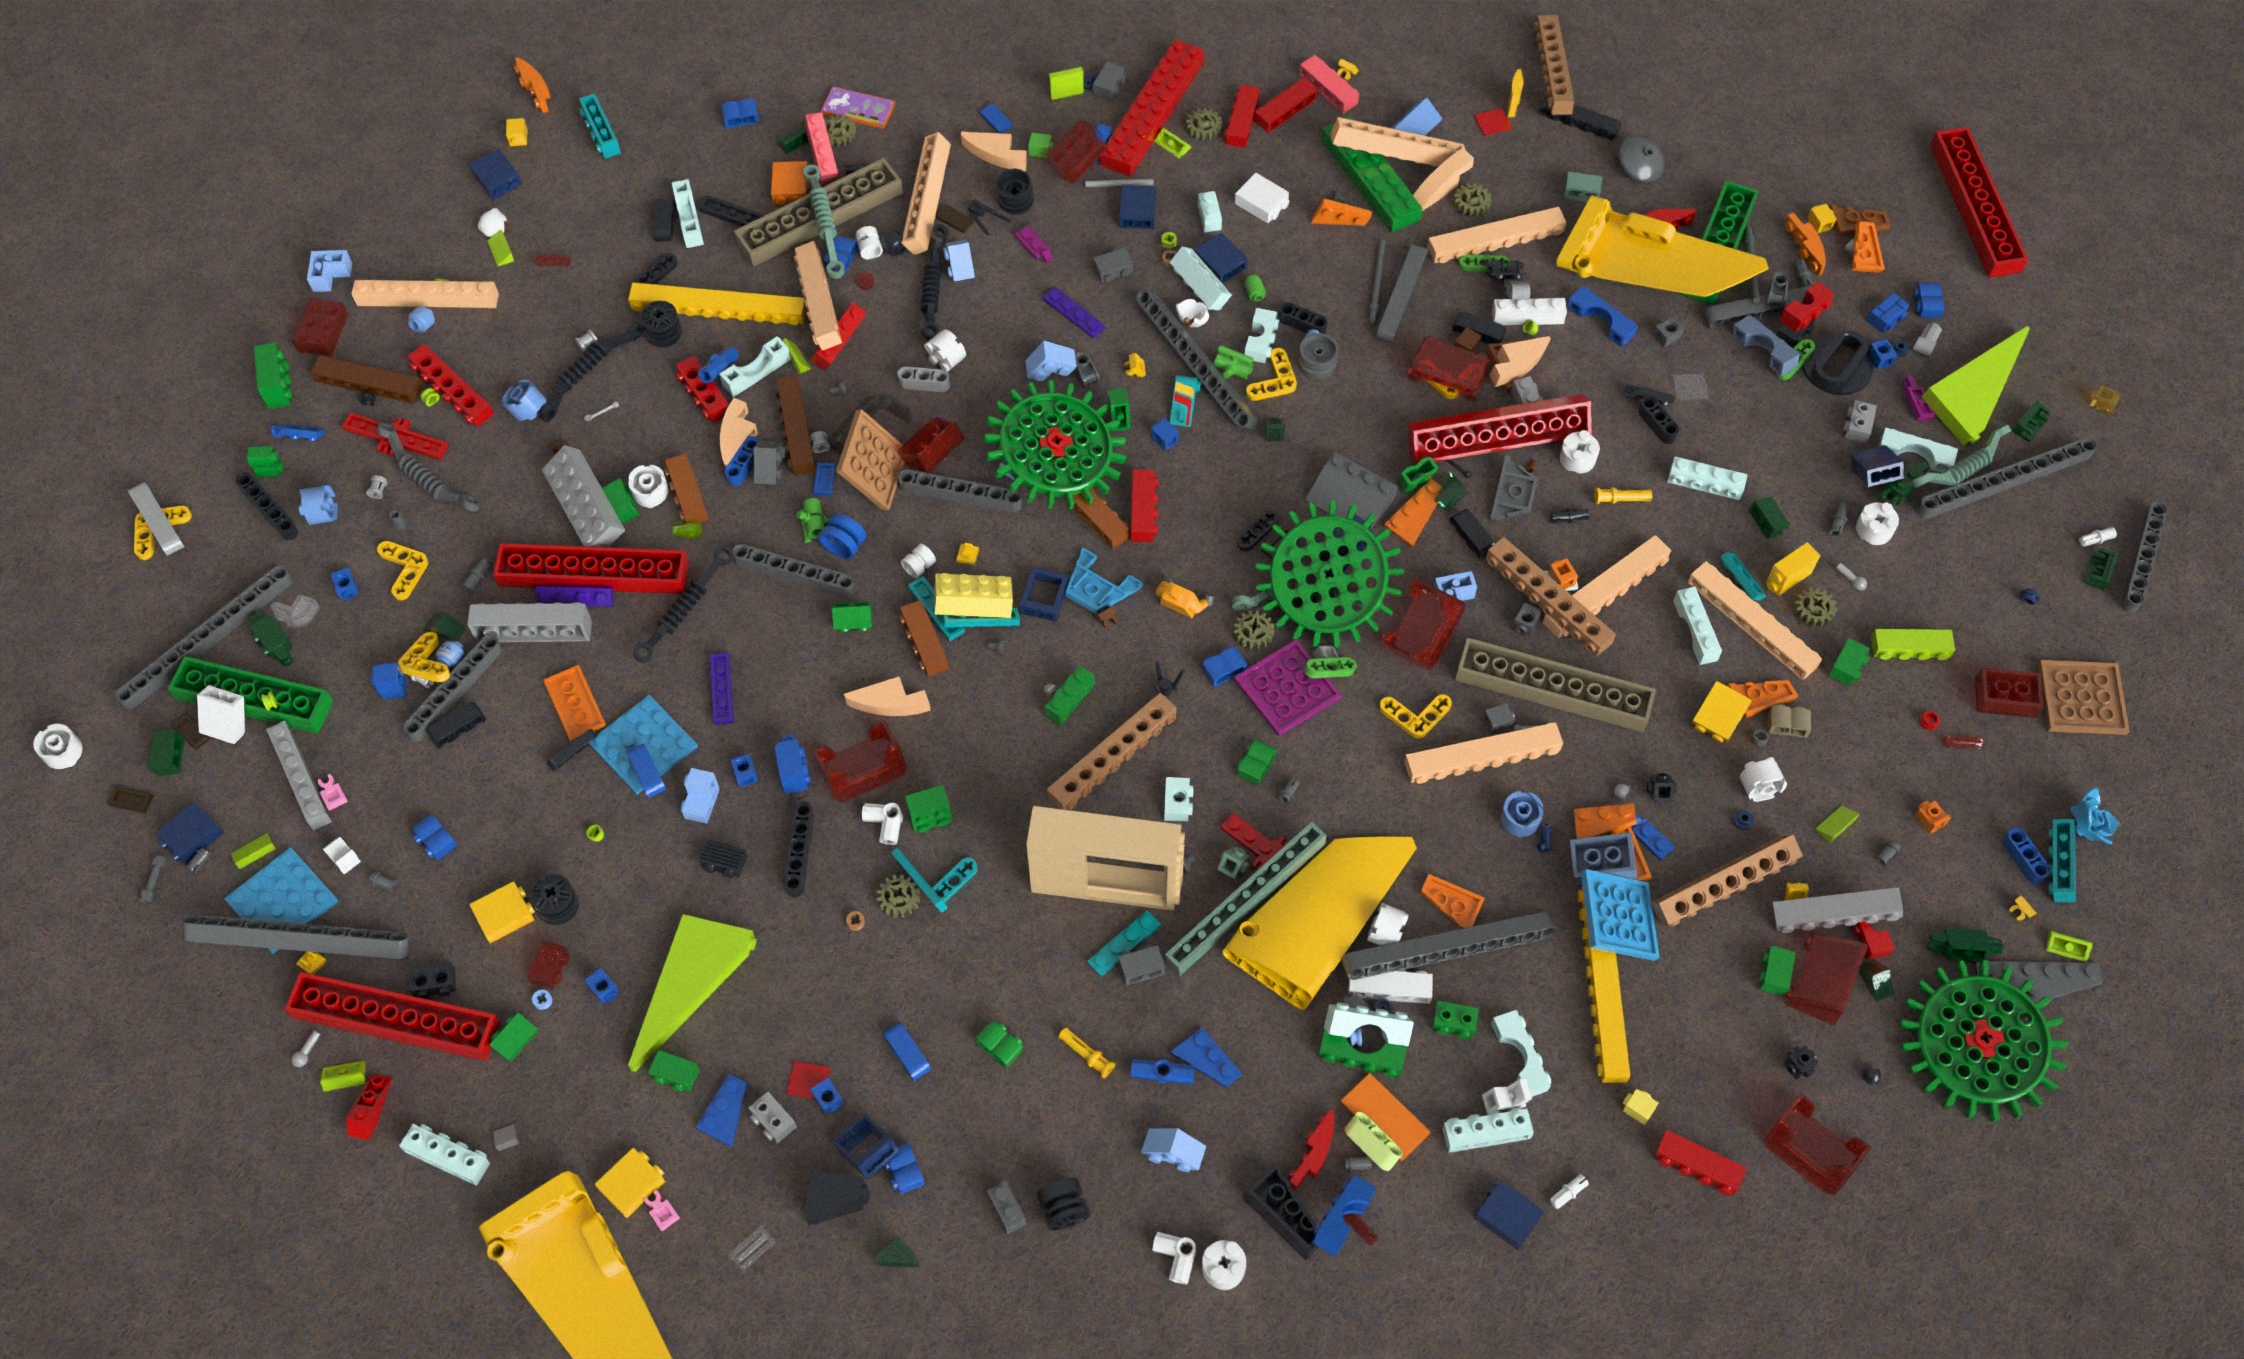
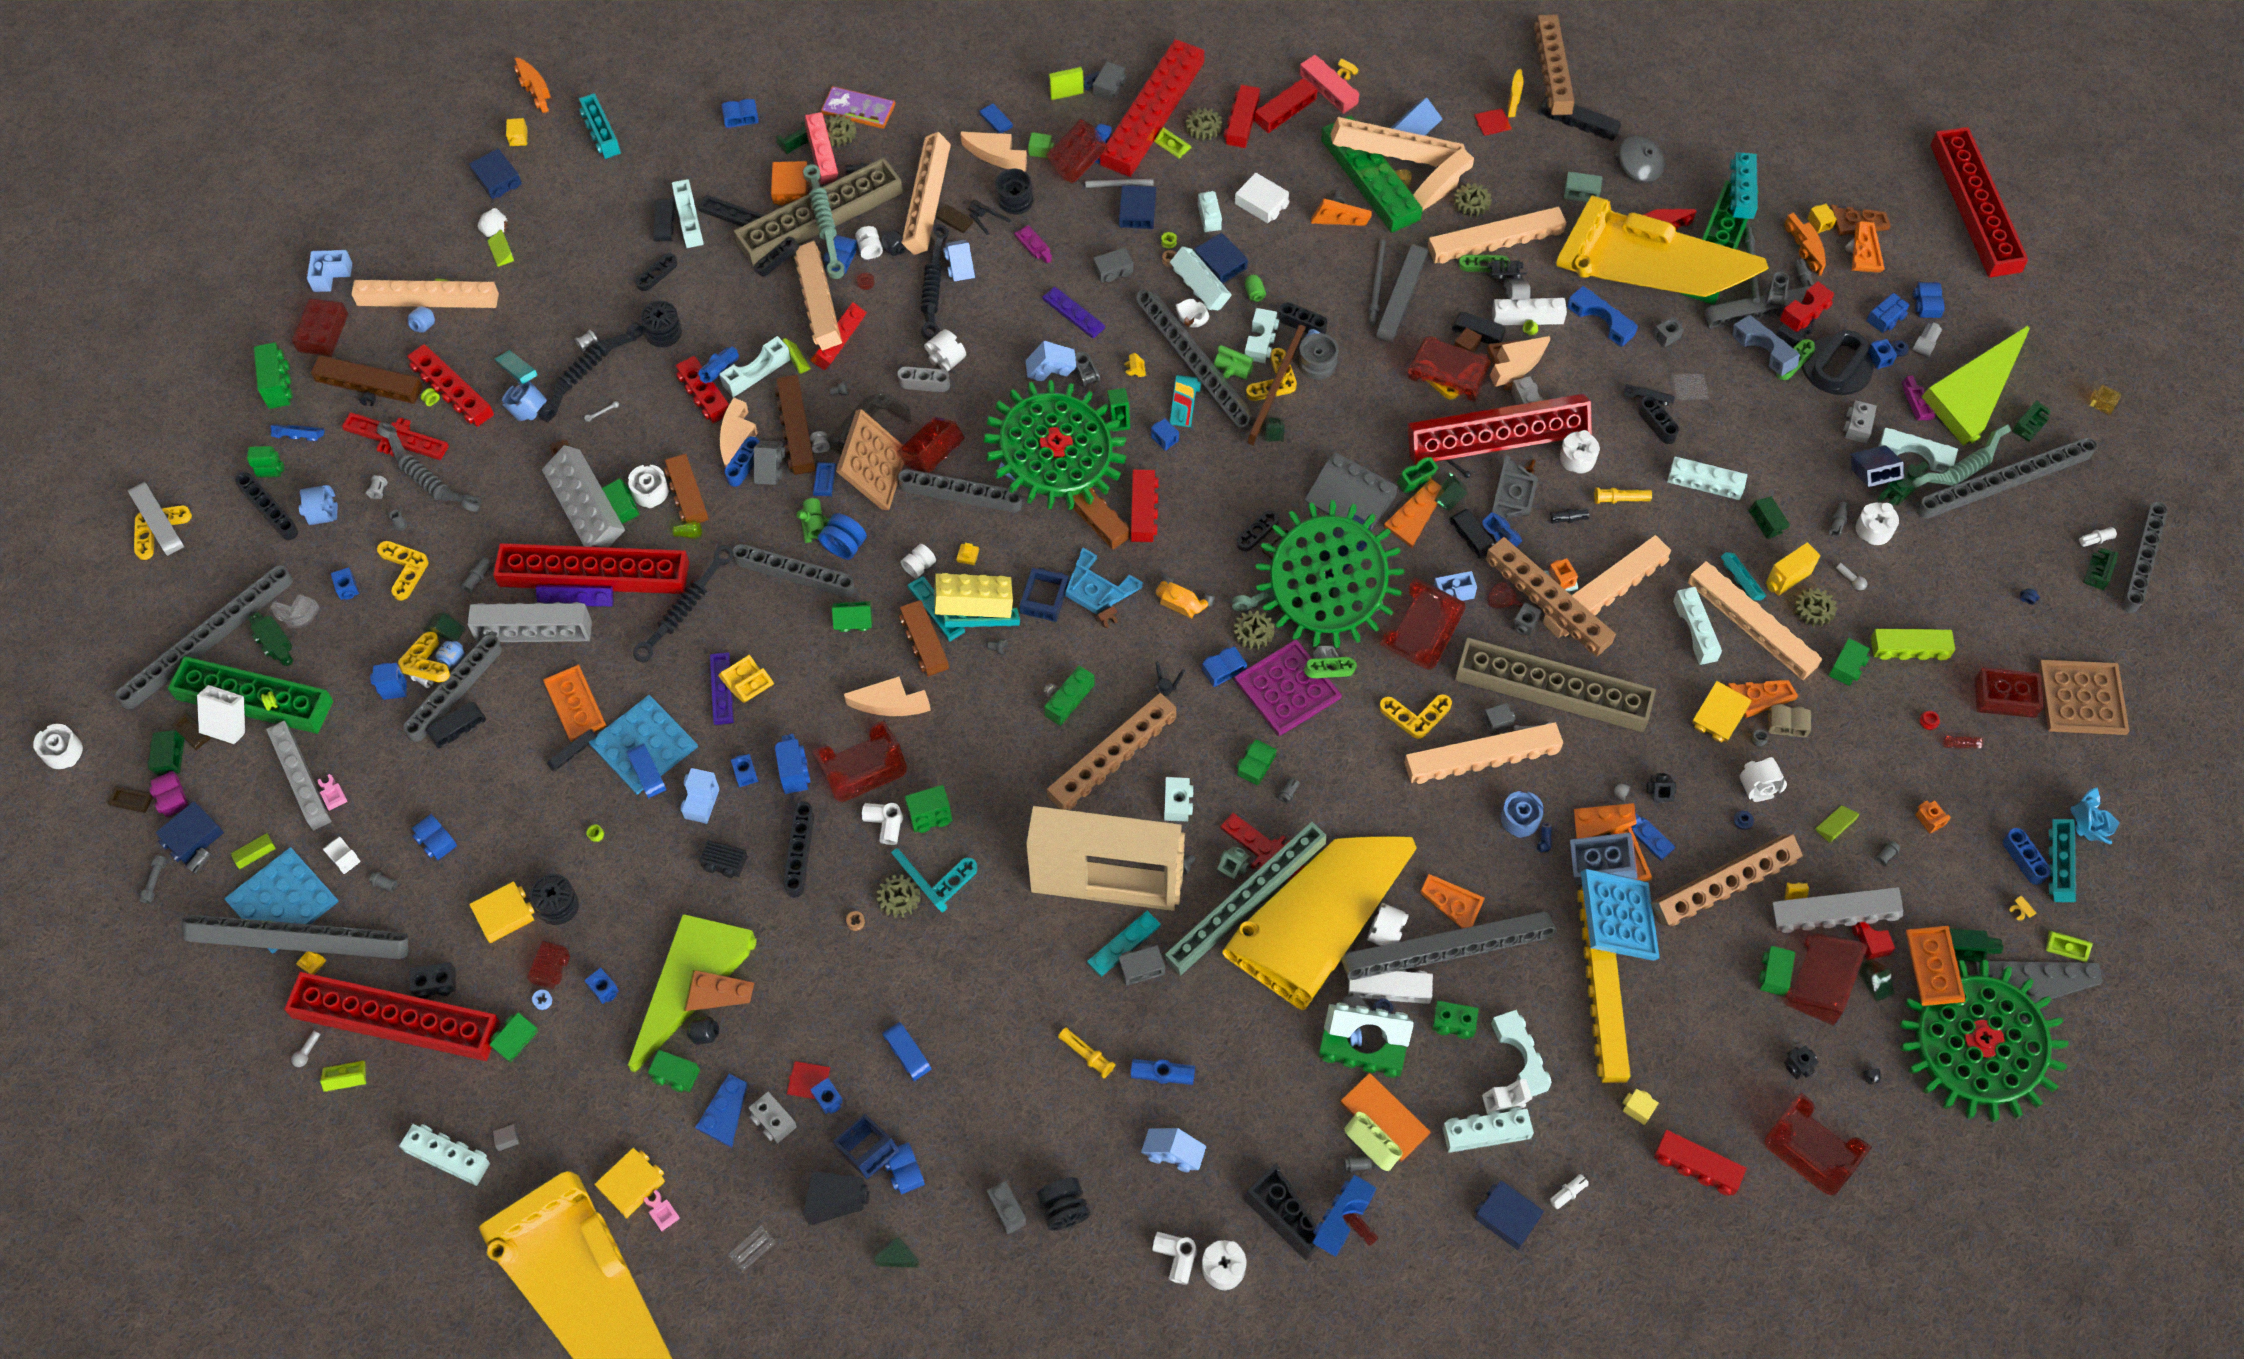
red slope [346,1074,392,1140] -> none
clear red axle [536,256,571,266] -> none
yellow brick [628,283,807,326] -> none
green brick [975,1020,1023,1069] -> none
blue wing [1170,1027,1242,1088] -> none
red slope [1288,1109,1334,1192] -> none
none -> magenta brick [149,771,189,817]
none -> teal tile [495,350,538,384]
none -> wing [684,970,754,1011]
none -> black head [687,1016,719,1045]
none -> yellow slope [718,655,774,703]
none -> black beam [754,237,799,277]
none -> reddish brown tile [1247,325,1306,446]
none -> clear yellow wheel [1396,169,1412,188]
none -> blue brick [1482,512,1522,547]
none -> clear red piece [1488,582,1523,609]
none -> teal brick [1729,152,1758,219]
none -> orange tile [1906,926,1965,1006]

